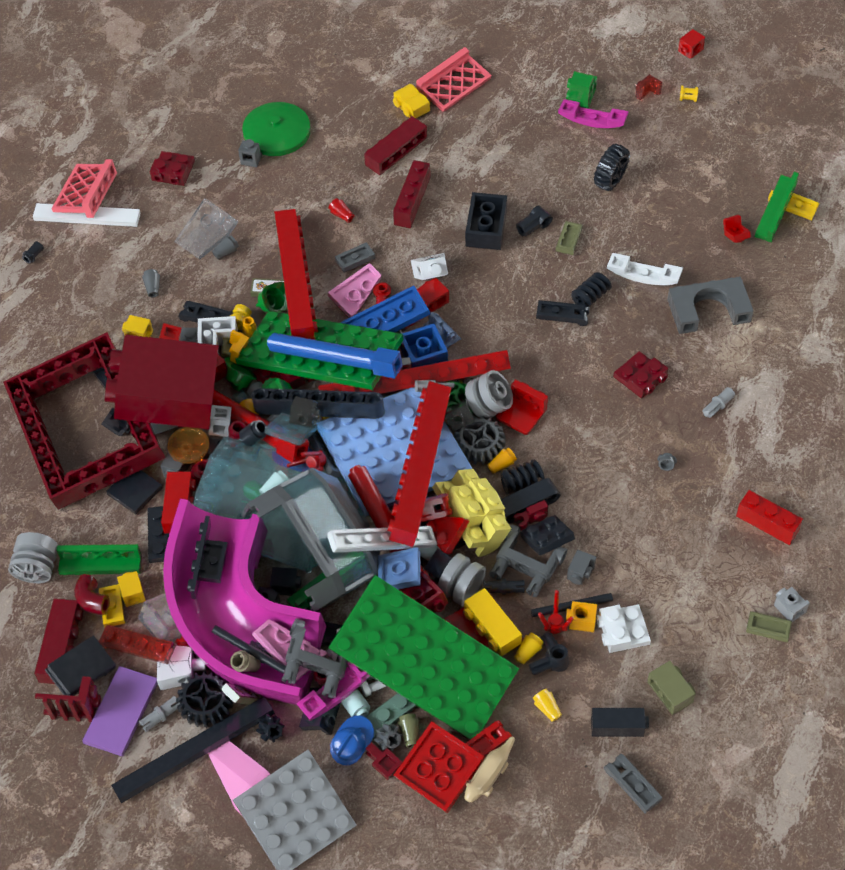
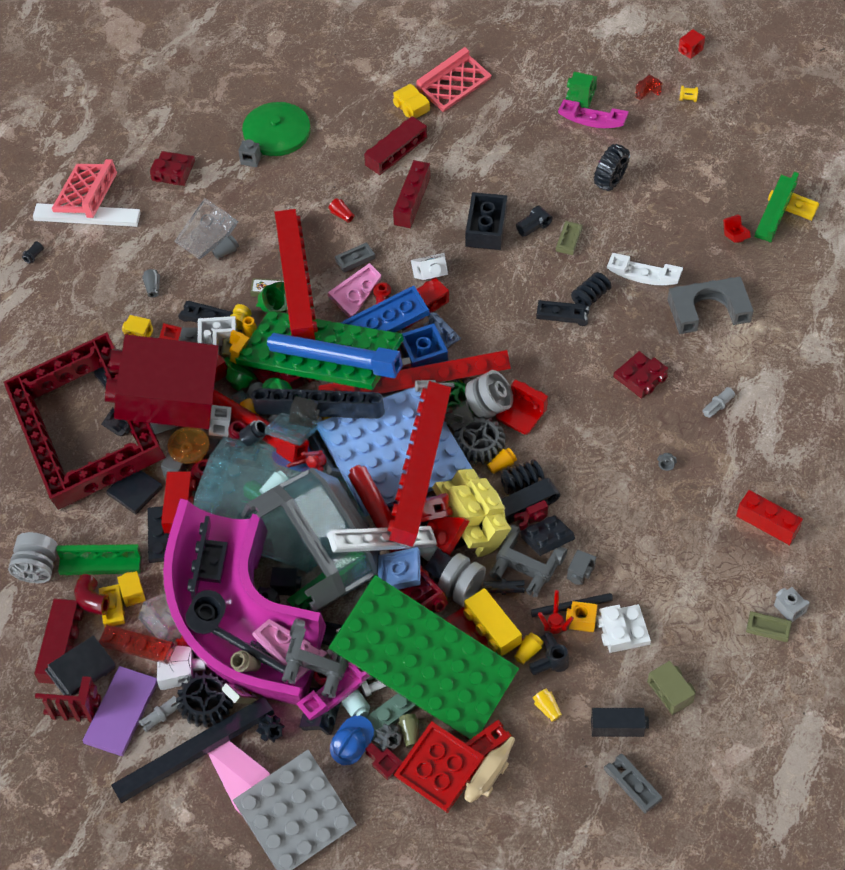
none -> black piece [185,590,226,634]

